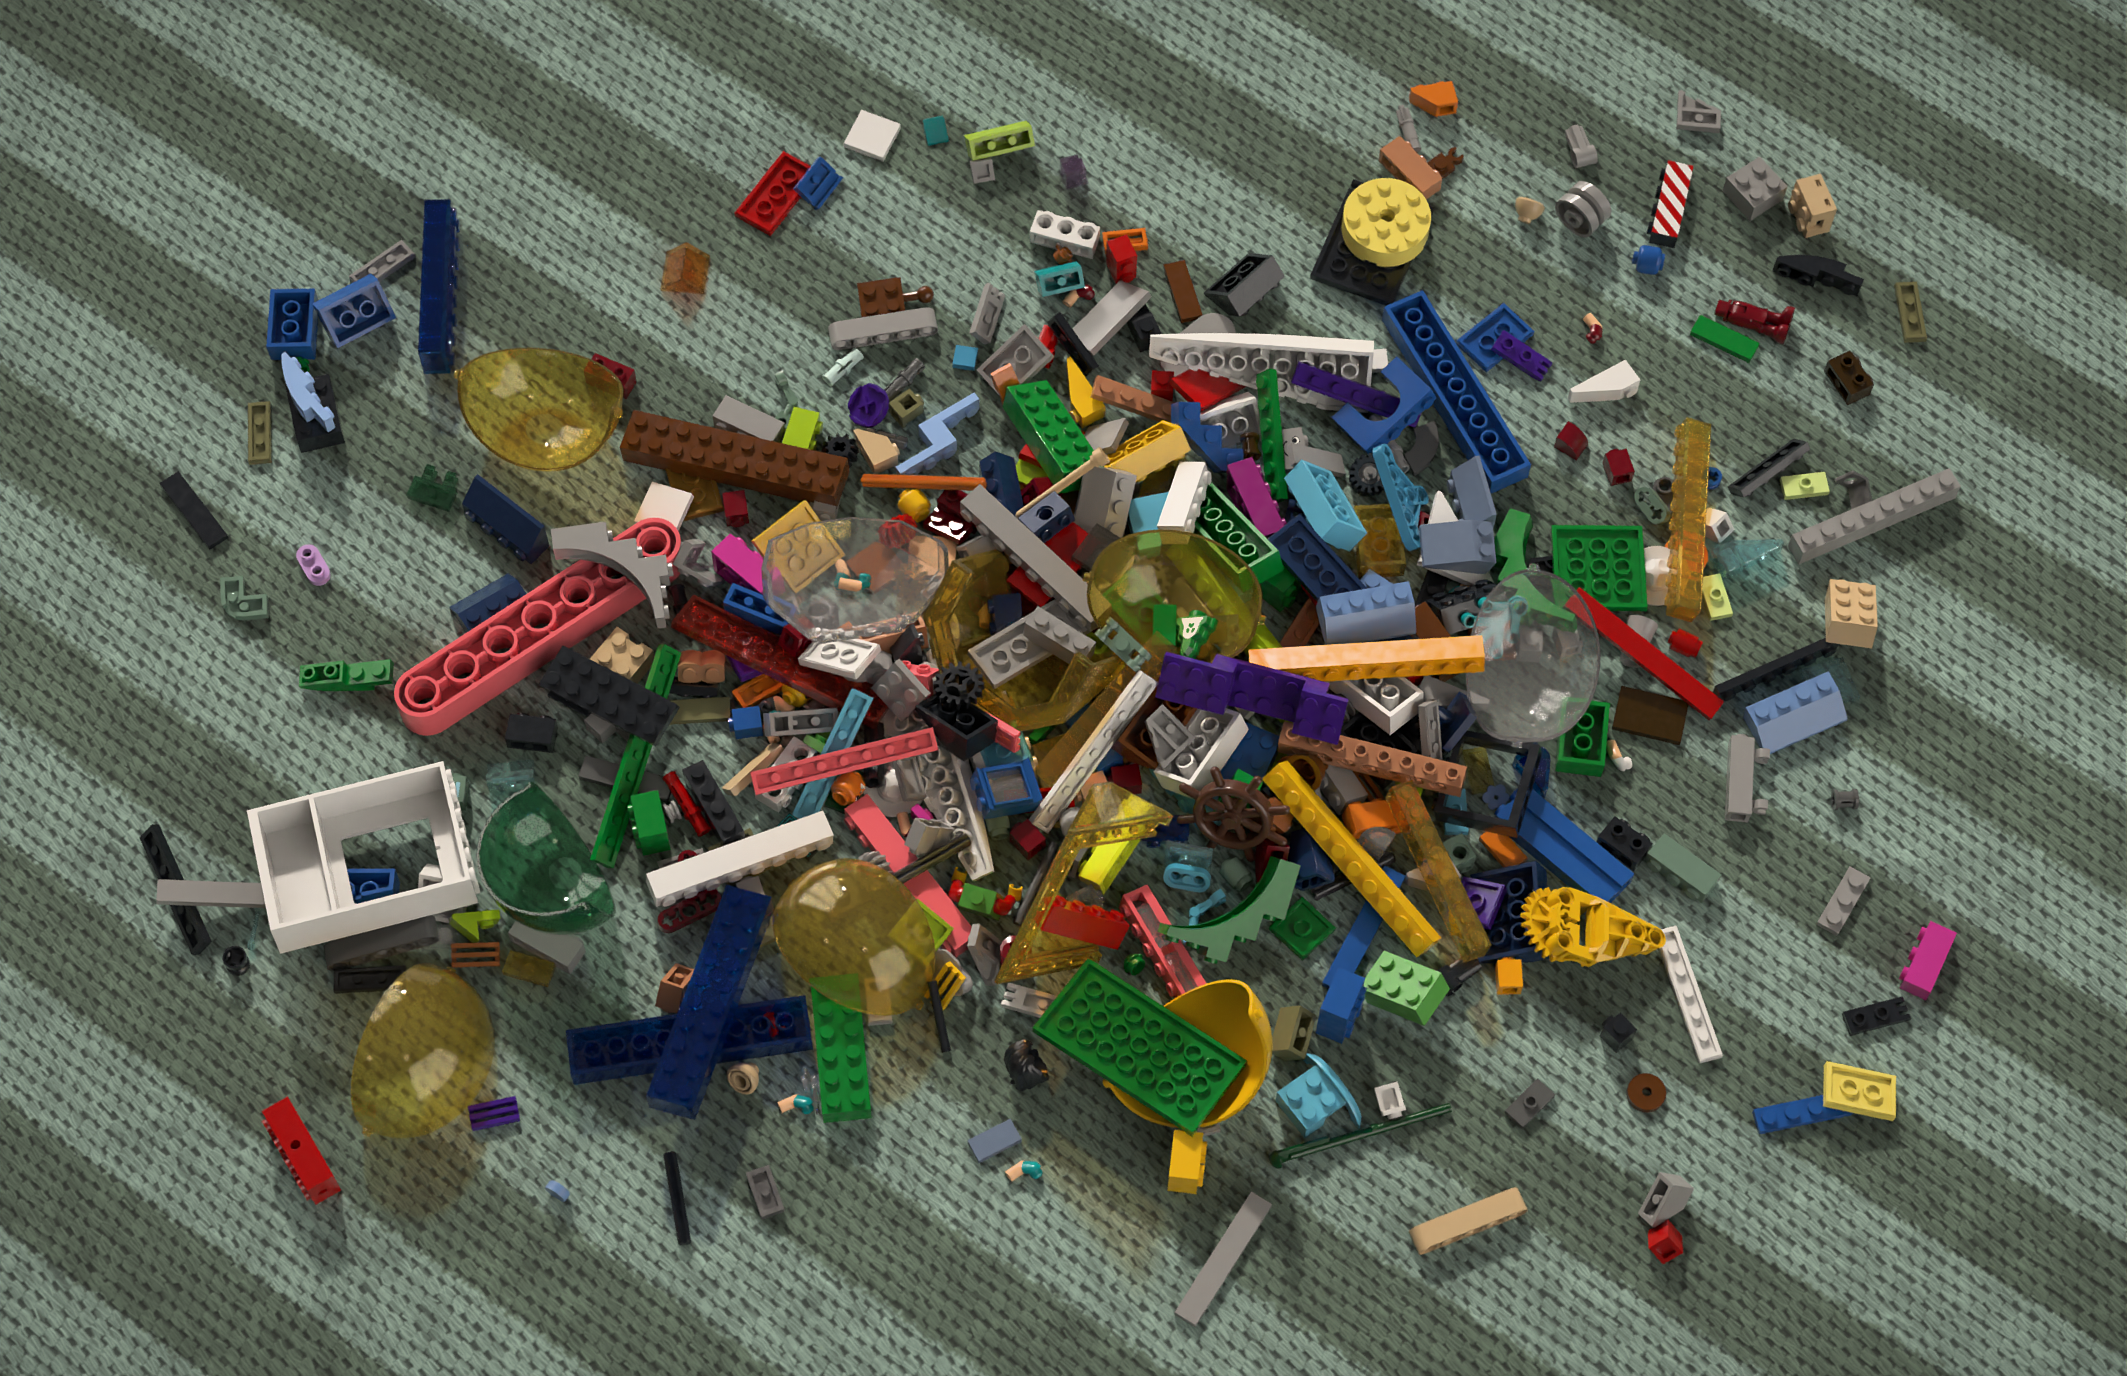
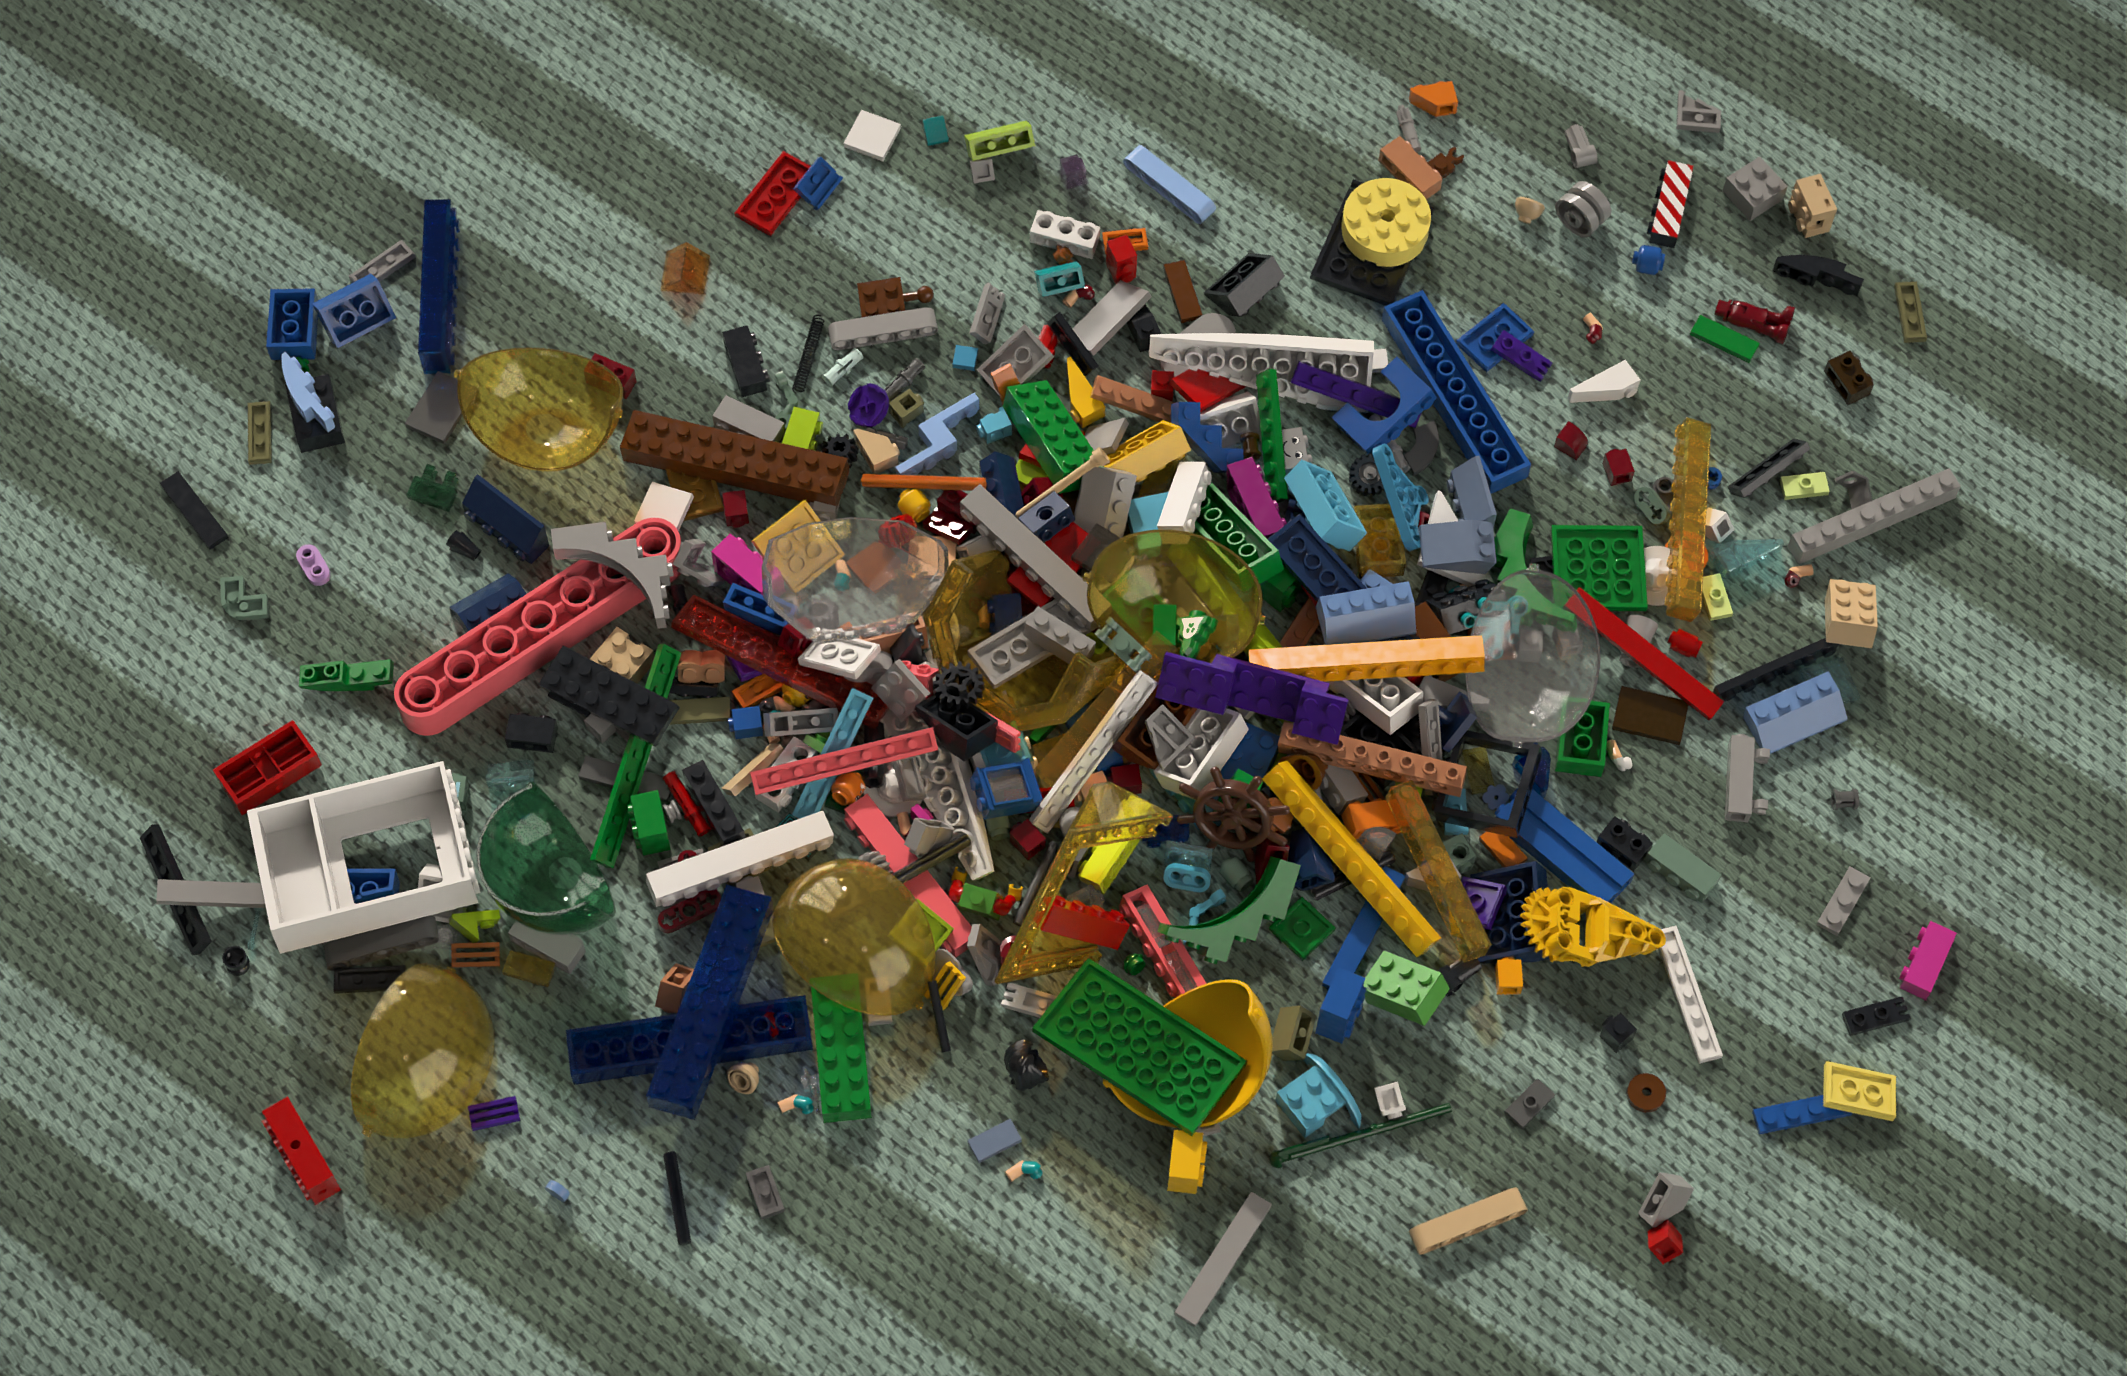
light nougat arm [838,573,871,592] -> none
light grey tile [1286,443,1346,477] -> none
none -> red brick [213,720,322,816]
none -> dark grey tile [405,371,478,444]
none -> black cone [446,530,481,561]
none -> black brick [722,325,770,397]
none -> black piece [792,314,825,394]
none -> medium azure brick [976,407,1012,444]
none -> light blue beam [1123,145,1216,224]
none -> arm [1785,564,1813,588]

